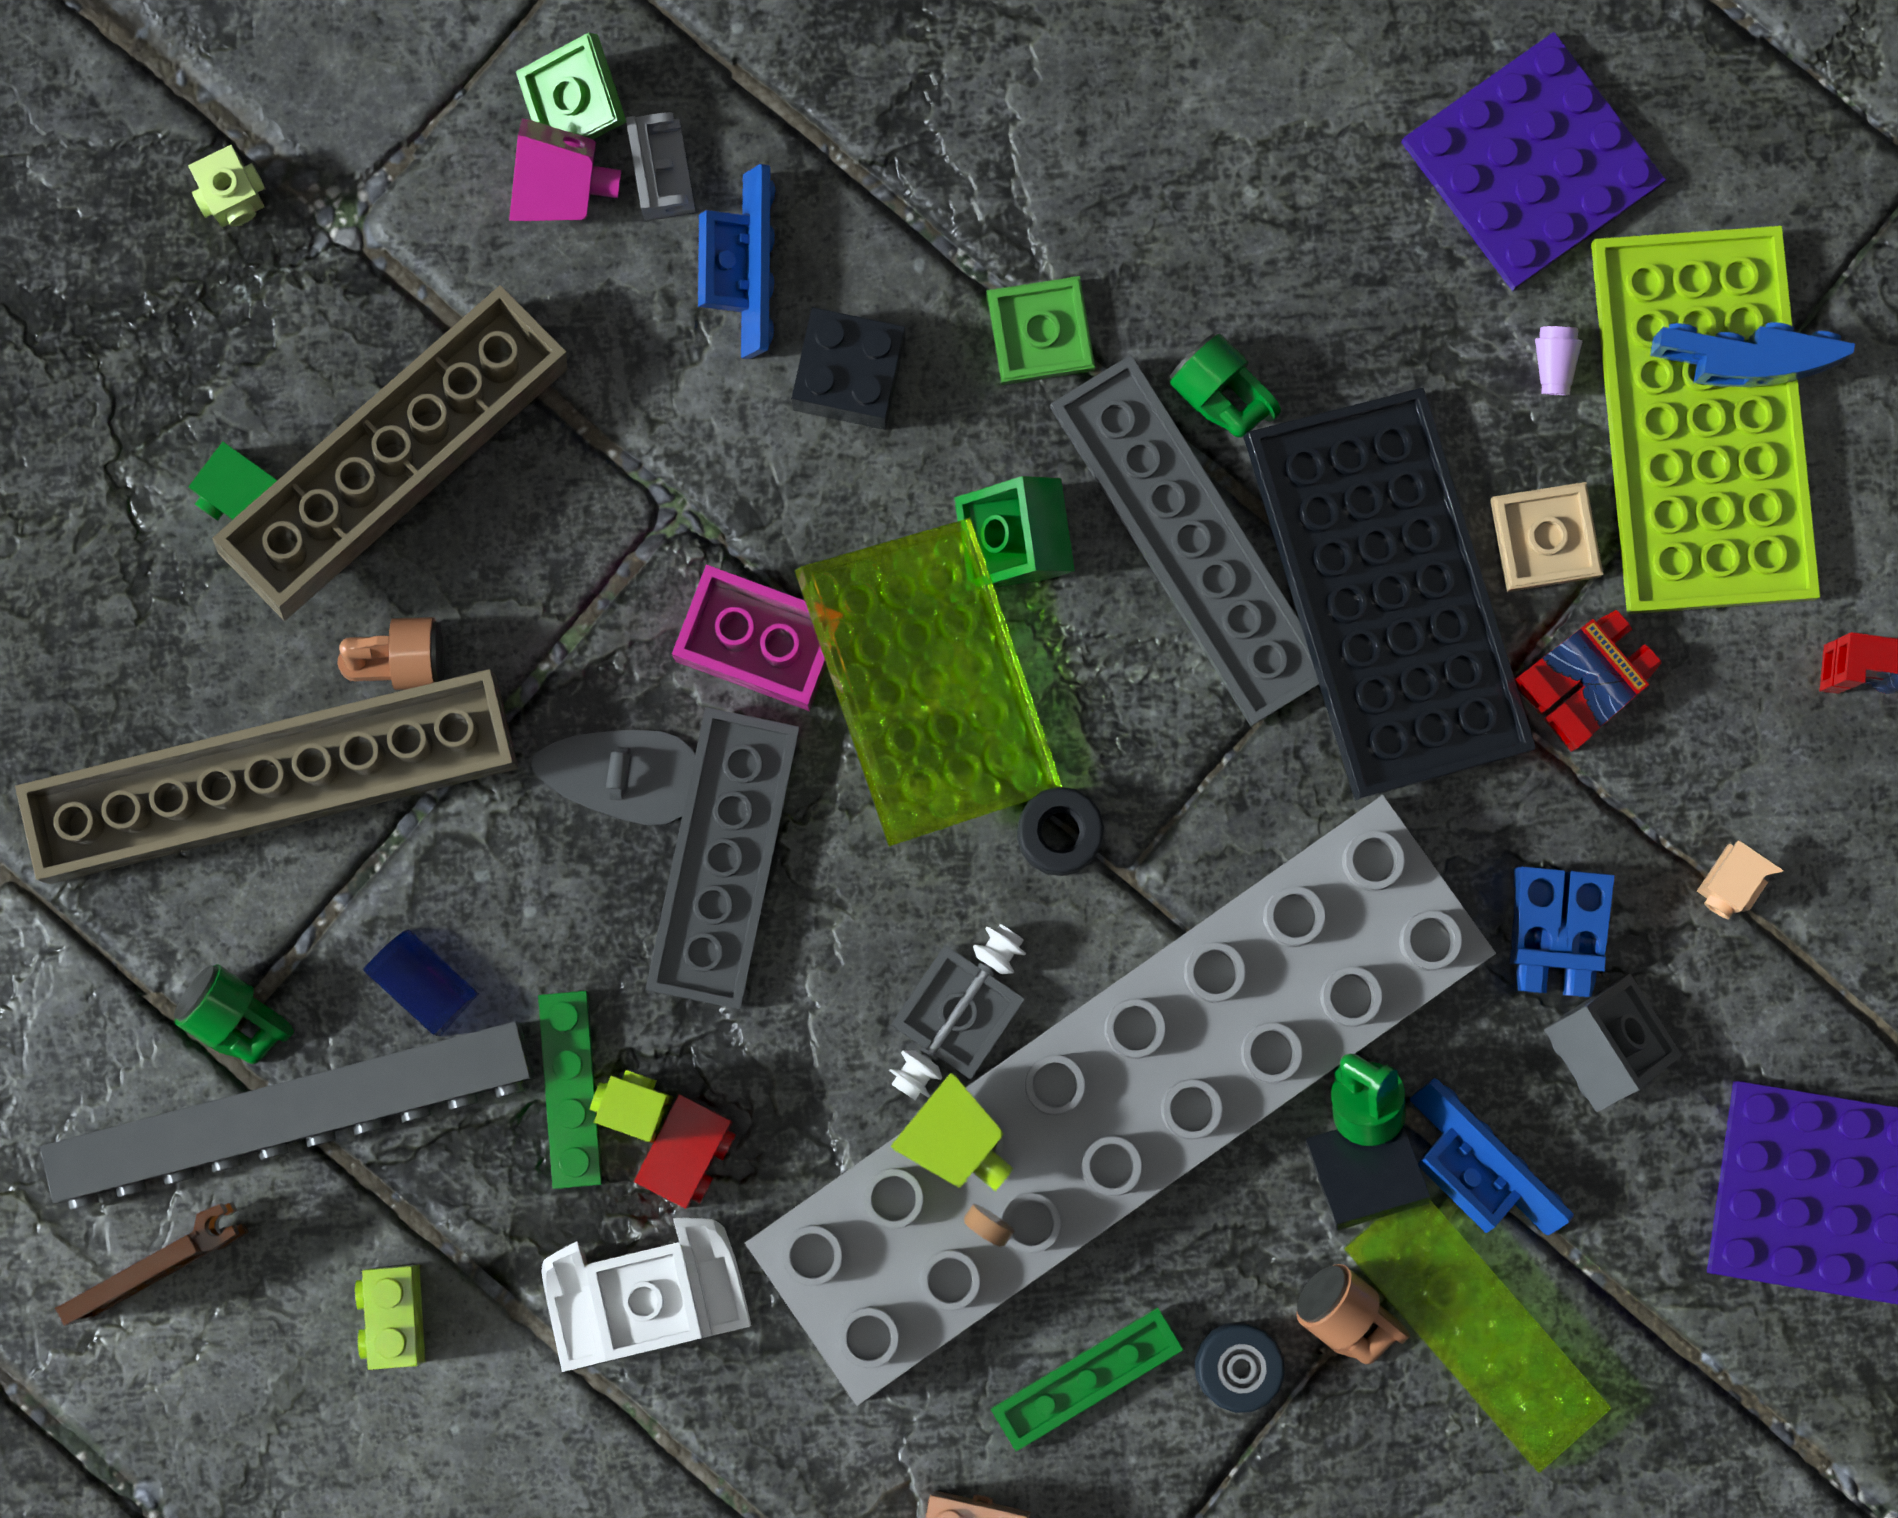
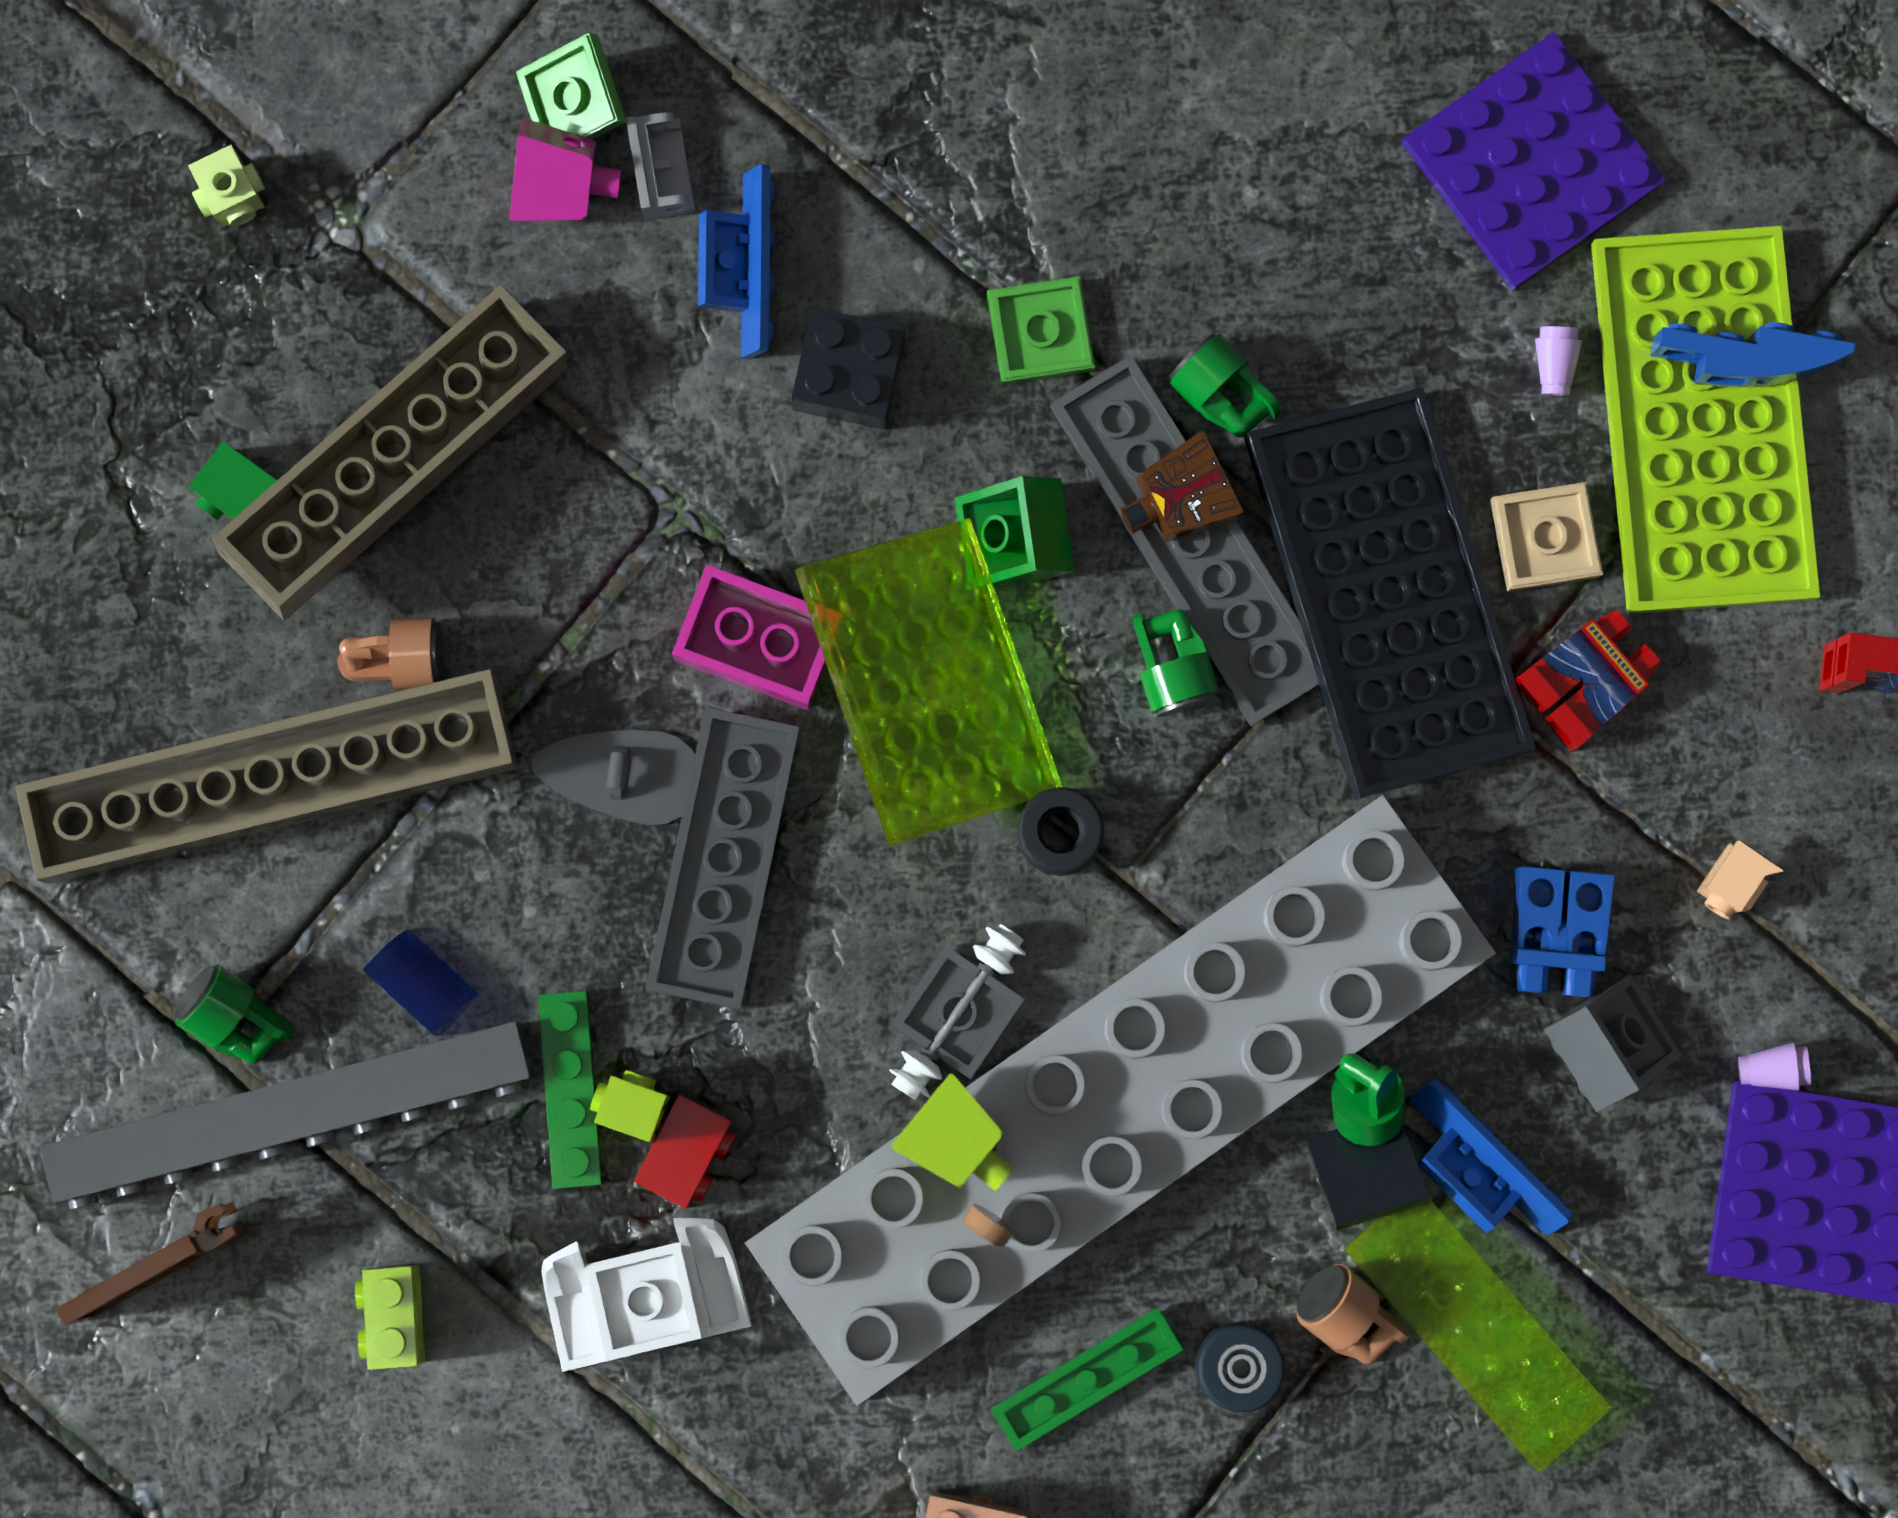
none -> reddish brown torso [1121,431,1244,542]
none -> green piece [1133,609,1220,717]
none -> lavender cone [1738,1042,1811,1091]

